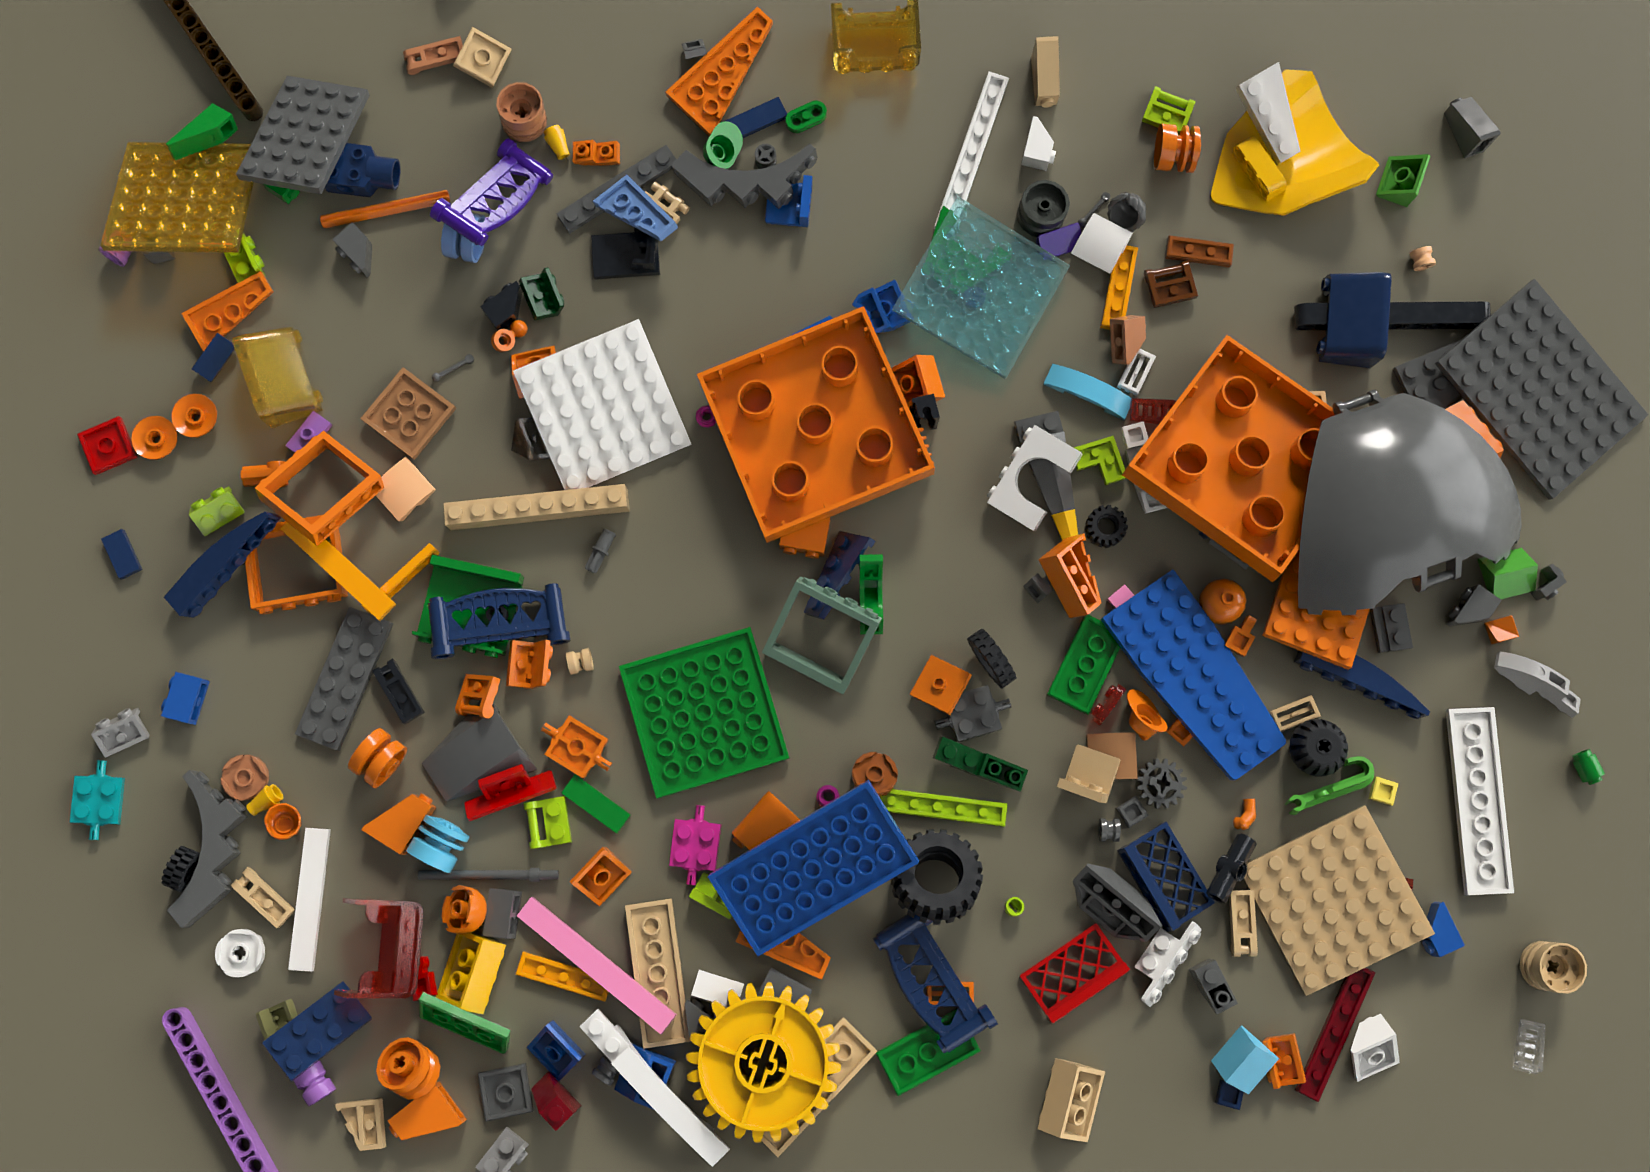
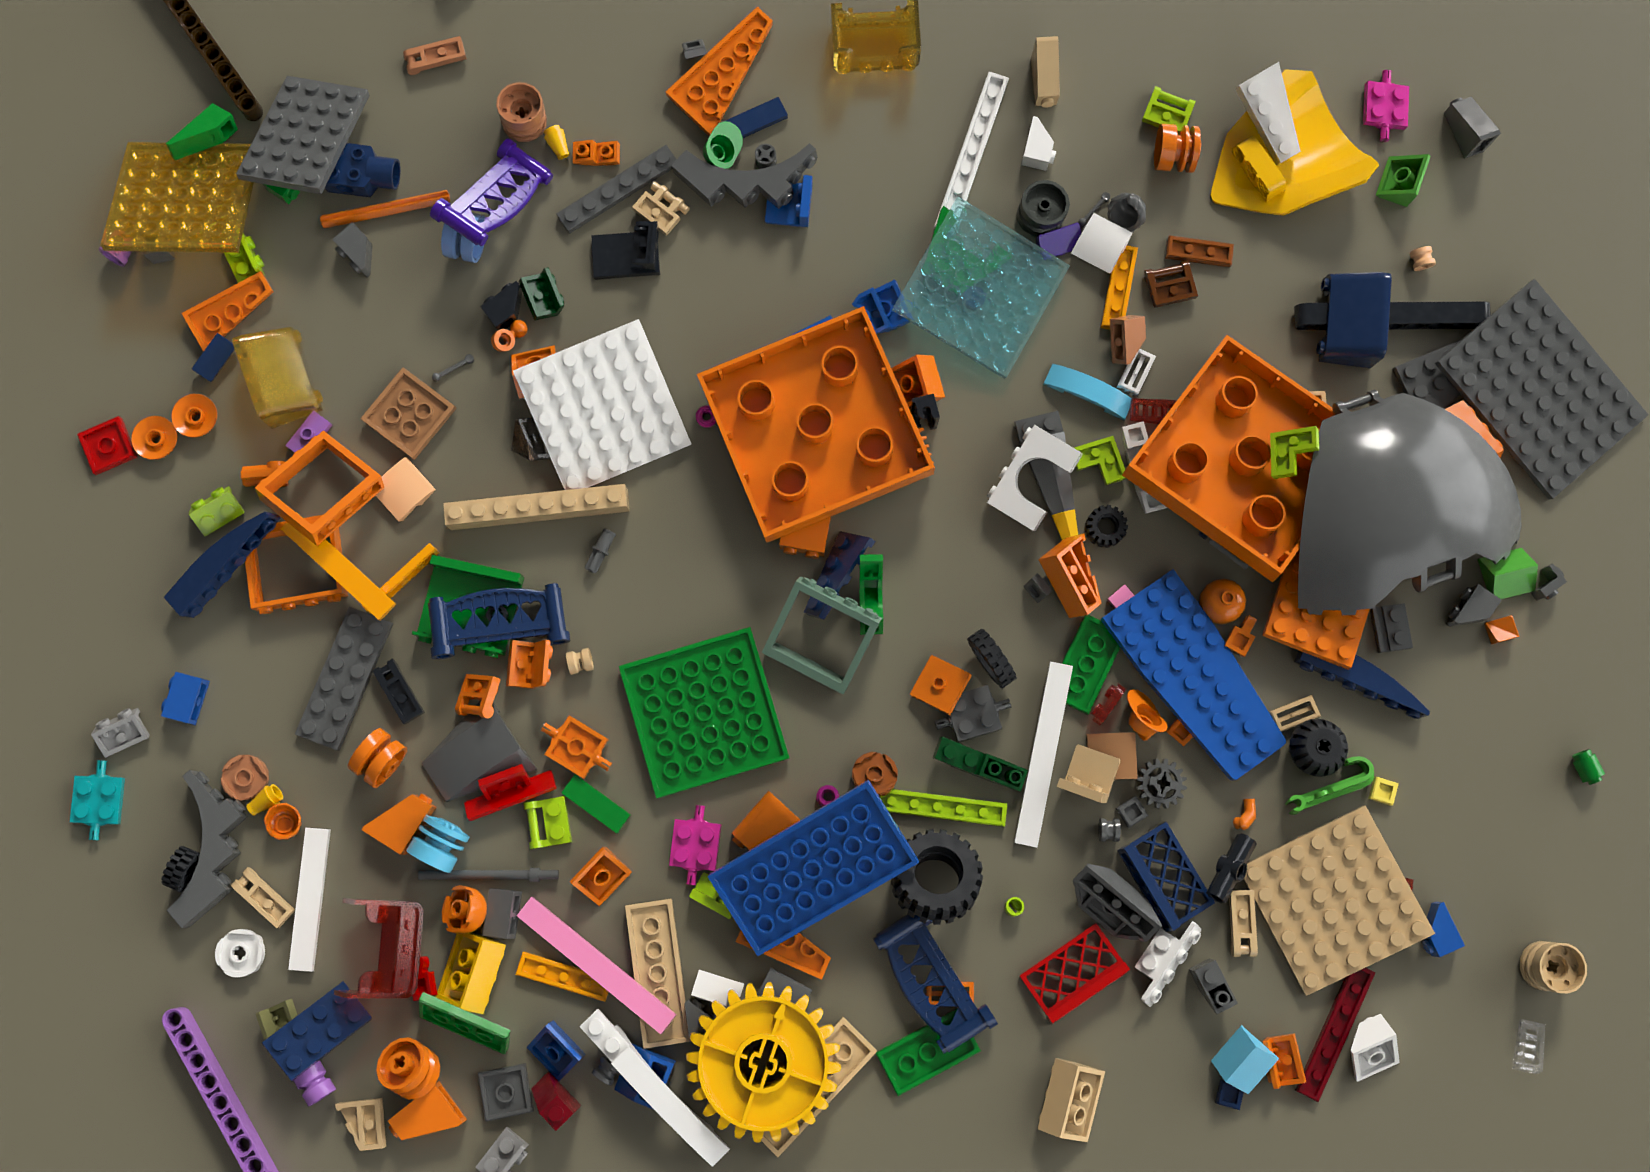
dark blue tile [101,529,143,580] -> none
tan tile [453,27,512,88] -> none
medium blue wing [593,175,678,241] -> none
green plate [786,100,827,133] -> none
white plate [1446,707,1514,895] -> none
light grey slope [1494,651,1581,718] -> none
none -> white tile [1014,661,1073,847]
none -> lime plate [1270,426,1319,479]
none -> dark pink plate [1363,70,1409,142]

